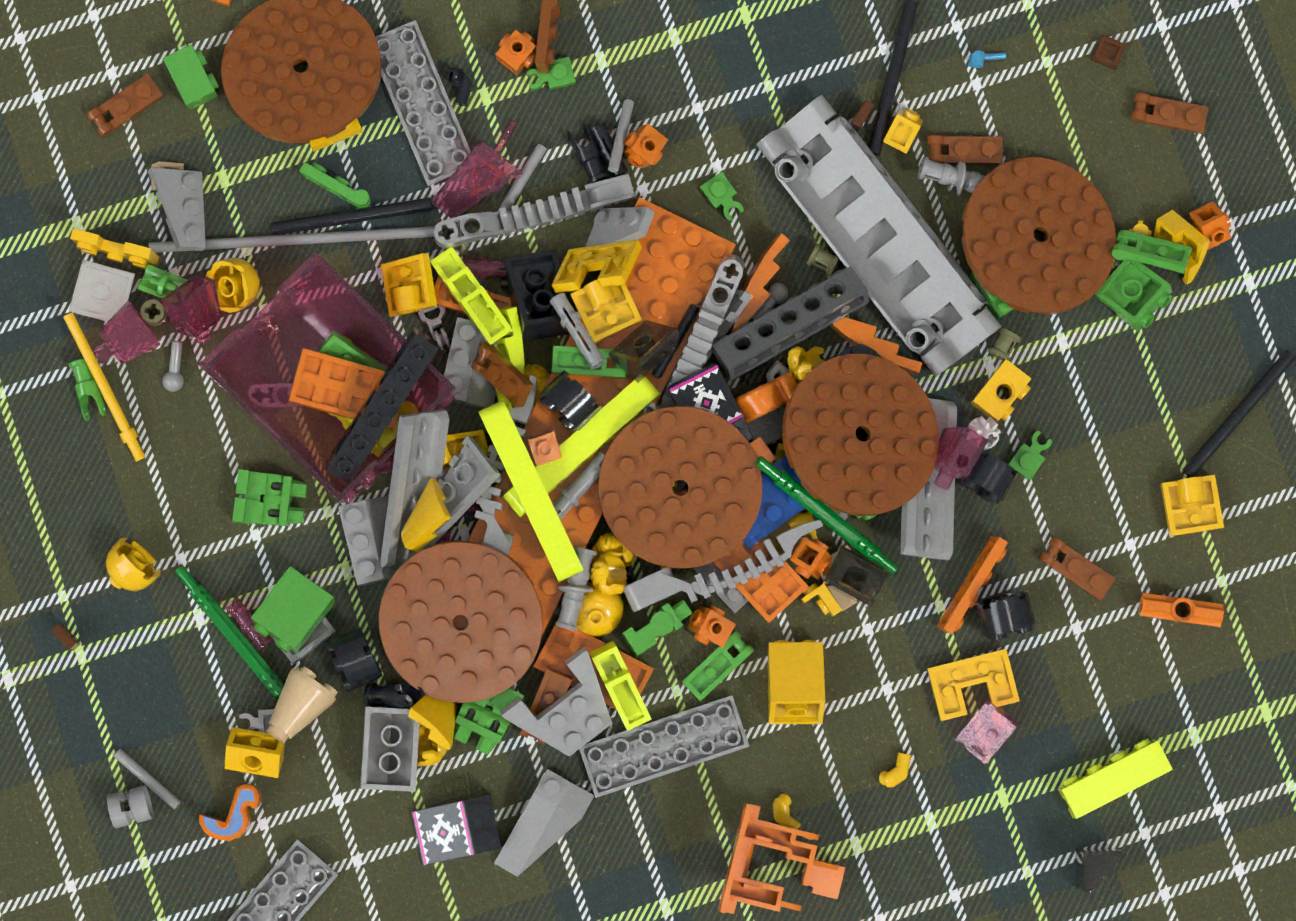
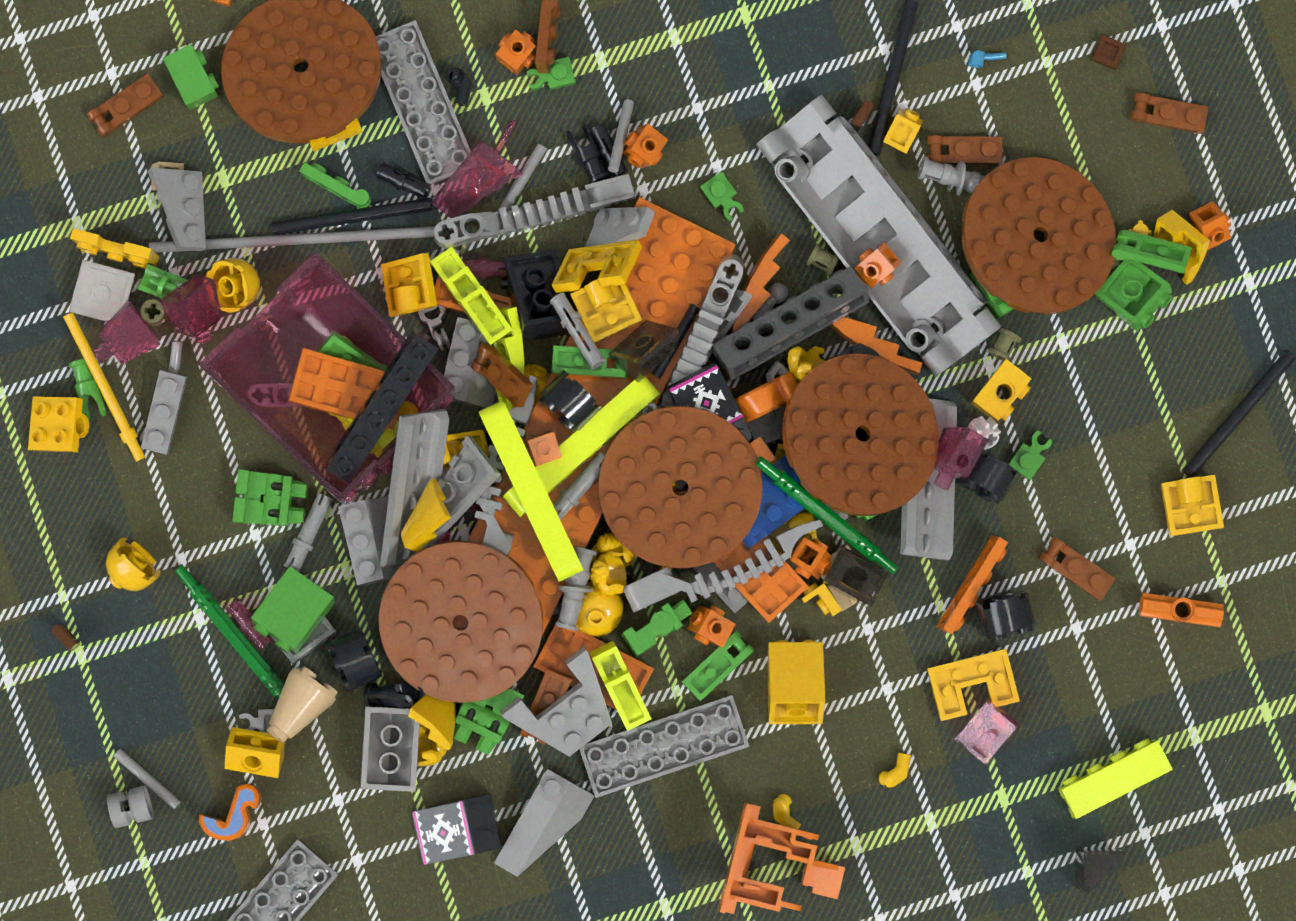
none -> yellow plate [28,396,89,452]
none -> light grey plate [141,370,188,455]
none -> light grey pin [283,493,333,572]
none -> black pin [376,163,431,200]
none -> orange brick [855,242,902,288]

